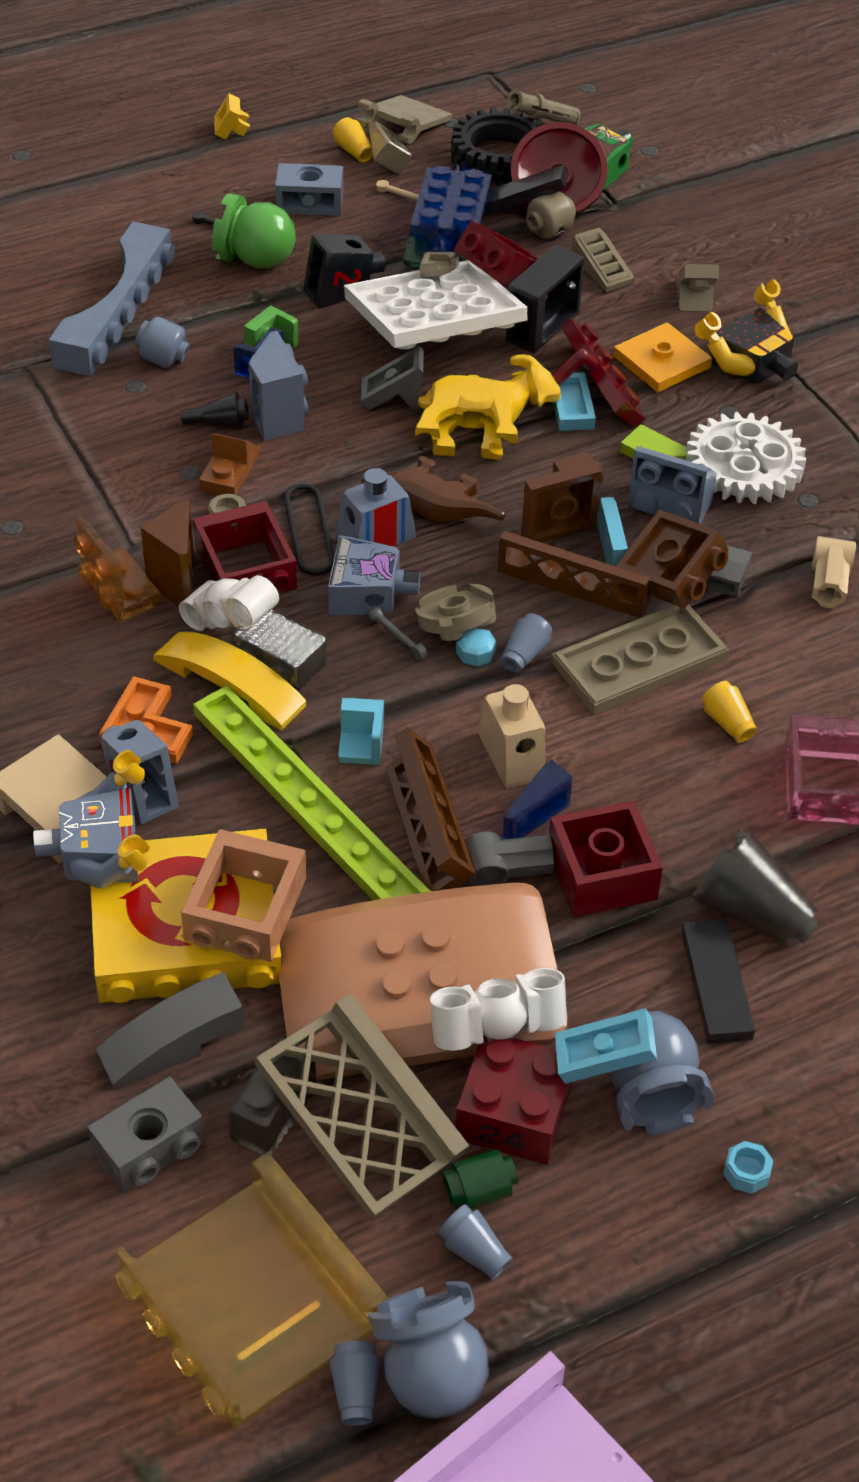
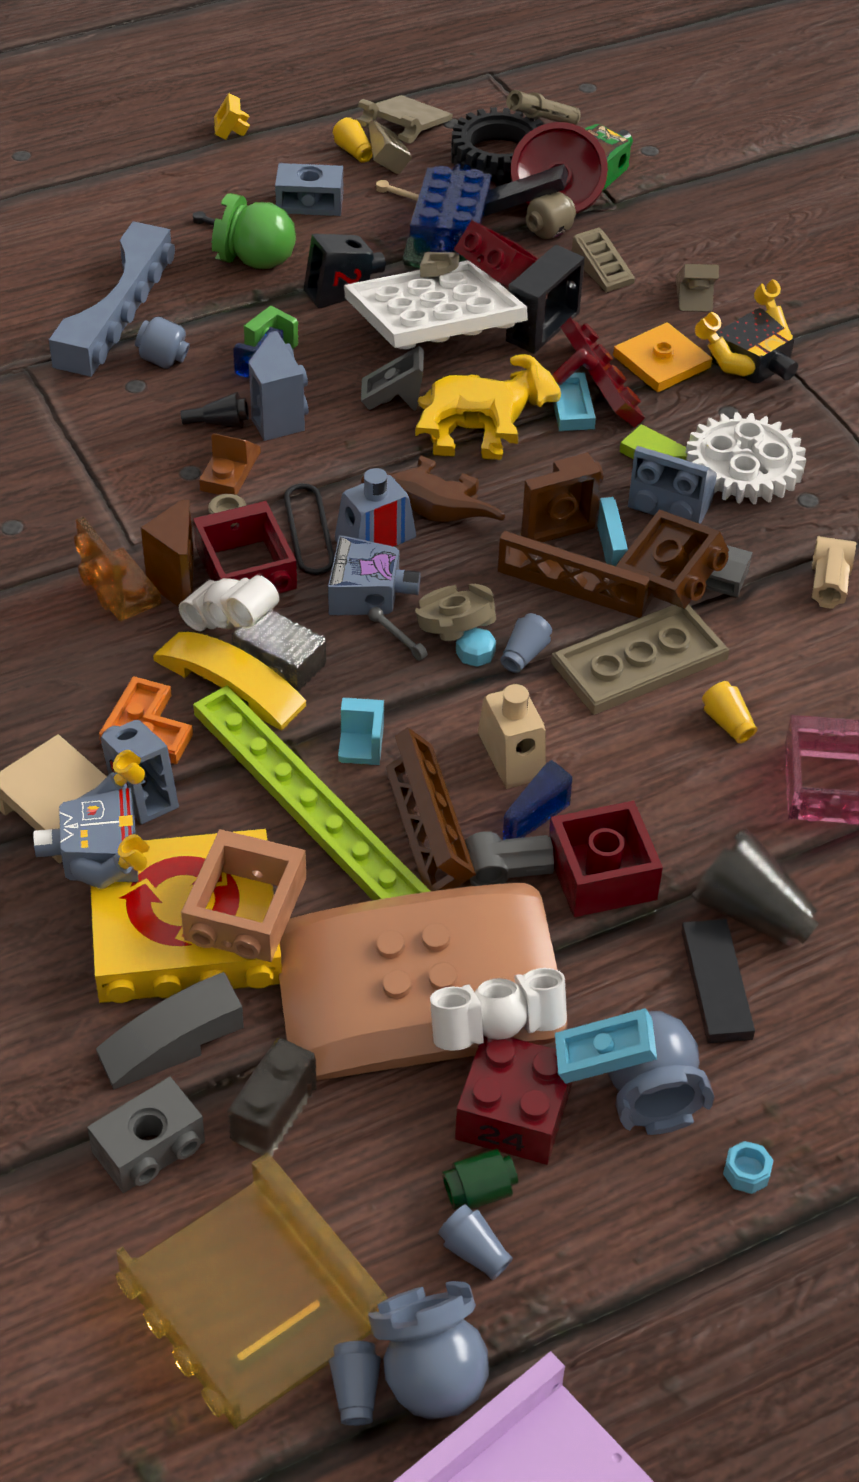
dark tan fence [254,993,469,1220] -> none

